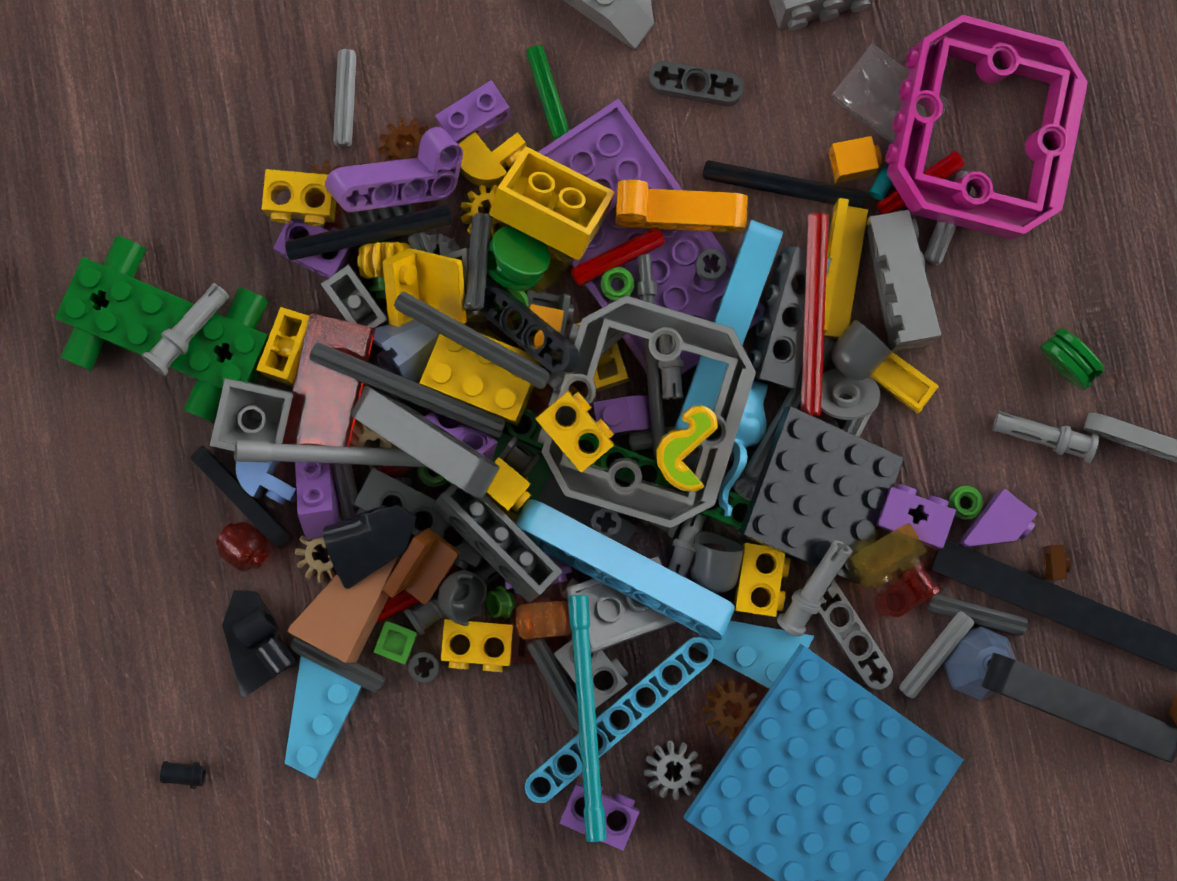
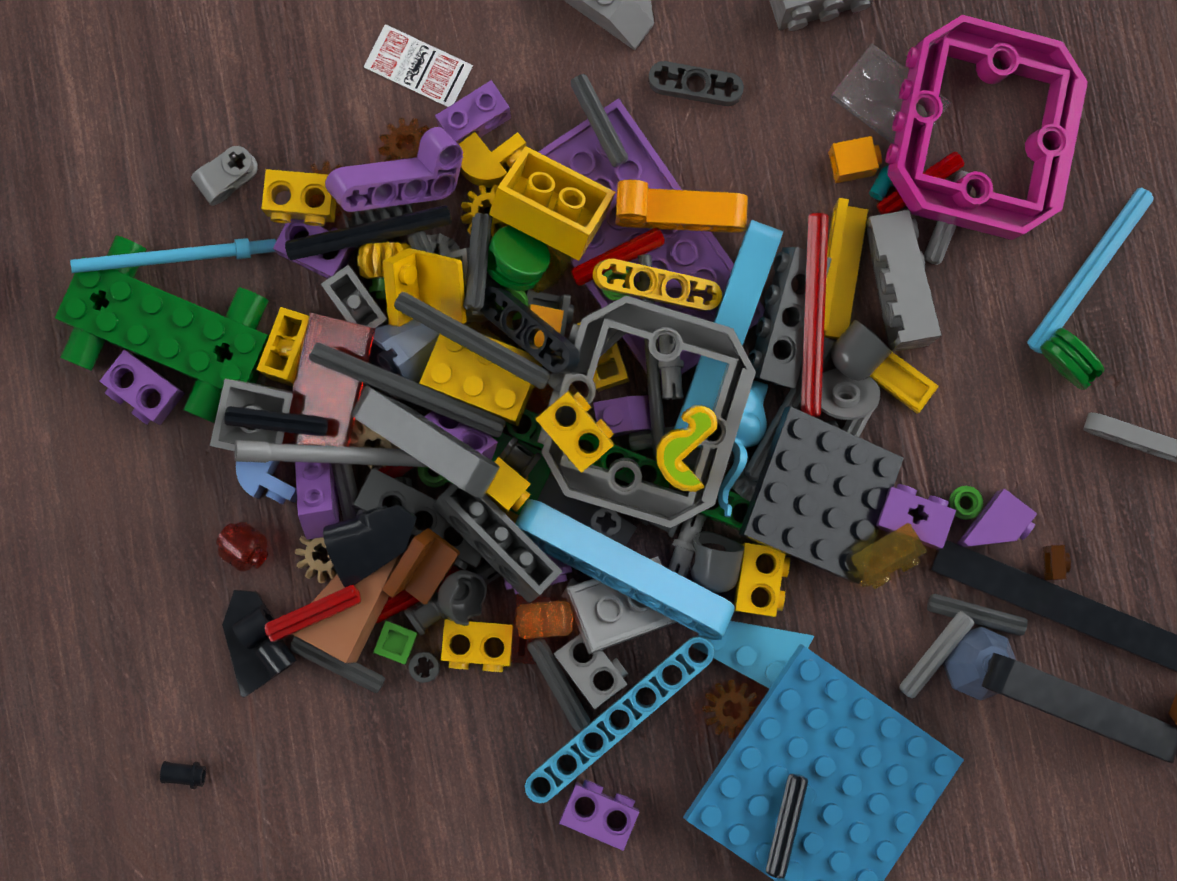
light grey pin [141,283,230,376] -> none
black beam [190,445,293,550] -> none
medium azure wing [284,656,362,779] -> none
light grey axle [333,49,356,147] -> none
bright green plate [485,586,516,619] -> none
green axle [526,45,569,141] -> none
teal piece [568,594,607,842] -> none
light grey gear [644,740,702,800] -> none
dark grey bush [695,249,727,282] -> none
black axle [703,160,866,208] -> none
light grey pin [777,540,852,637] -> none
light grey beam [805,575,893,690] -> none
clear red piece [874,560,943,618] -> none
light grey pin [992,410,1099,463] -> none
none -> medium azure bar [70,238,276,273]
none -> medium lavender brick [99,349,185,425]
none -> light grey piece [191,146,258,206]
none -> black axle [224,406,328,437]
none -> red axle [265,585,361,642]
none -> white sticker [364,24,473,107]
none -> dark grey axle [571,74,628,167]
none -> yellow beam [593,259,722,311]
none -> black axle [766,774,808,878]
none -> medium azure axle [1027,188,1154,354]

